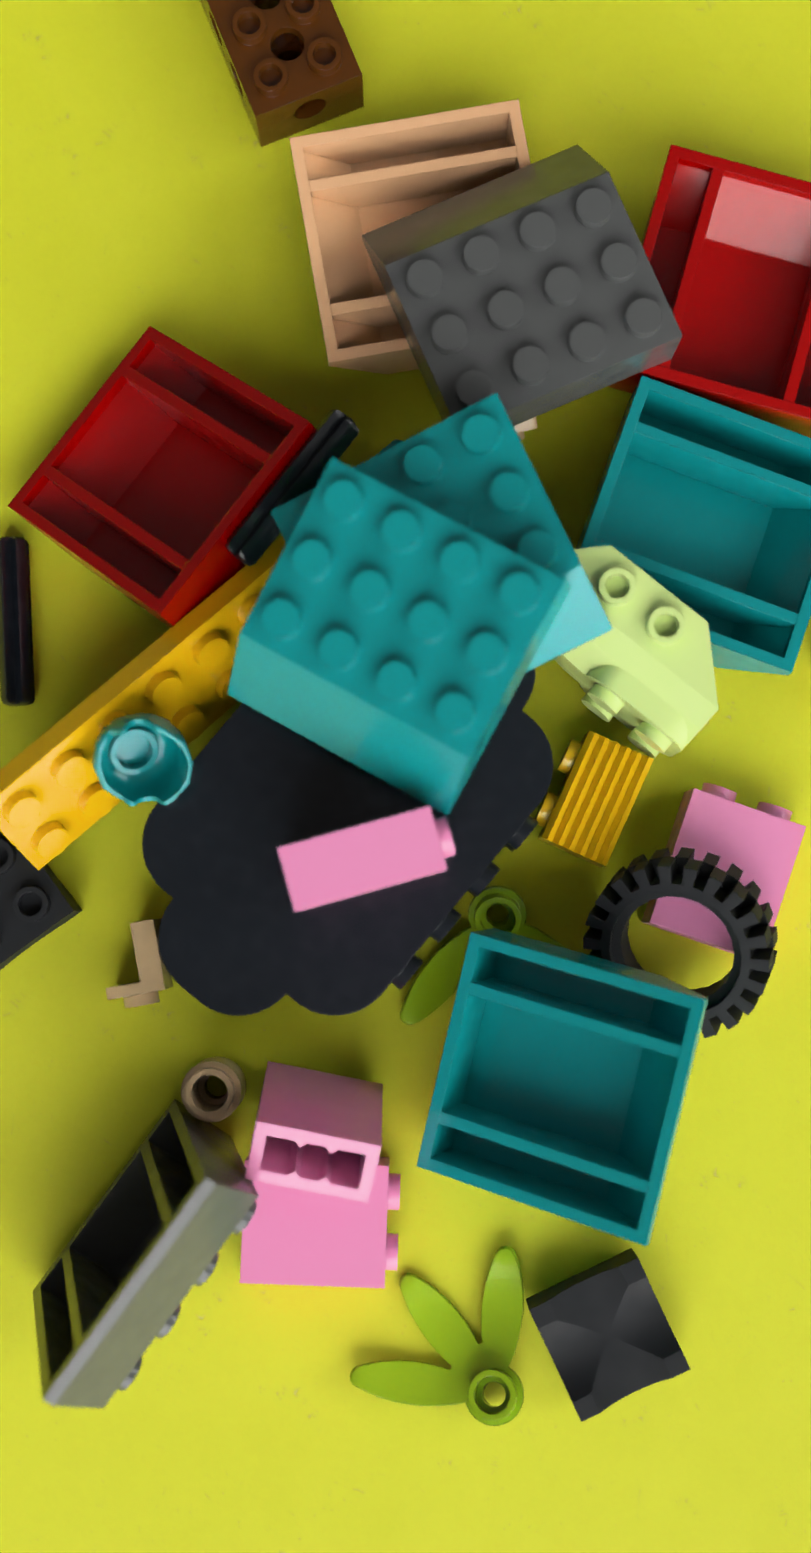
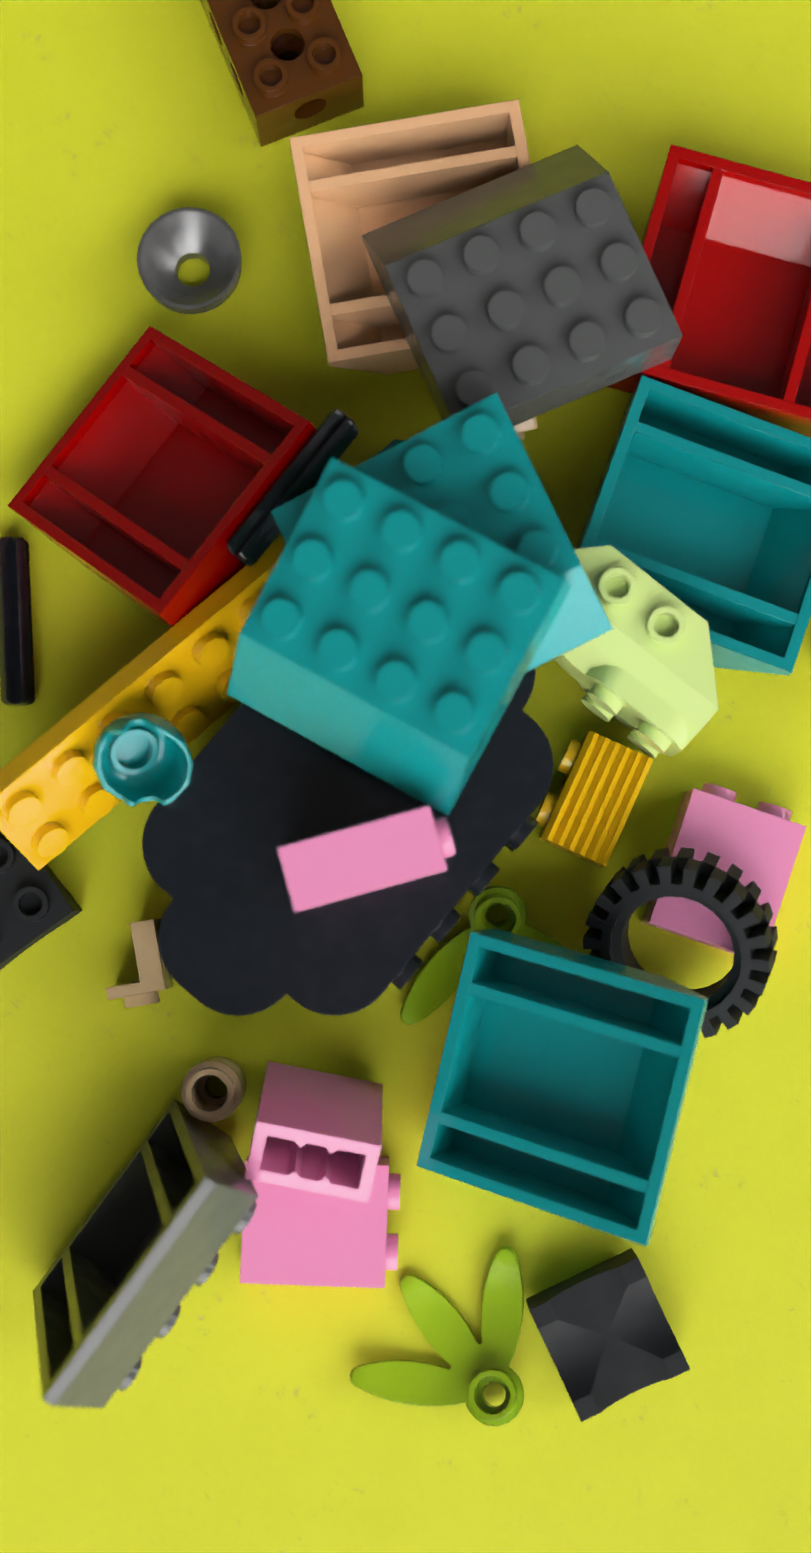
none -> flat silver piece [137,207,242,314]

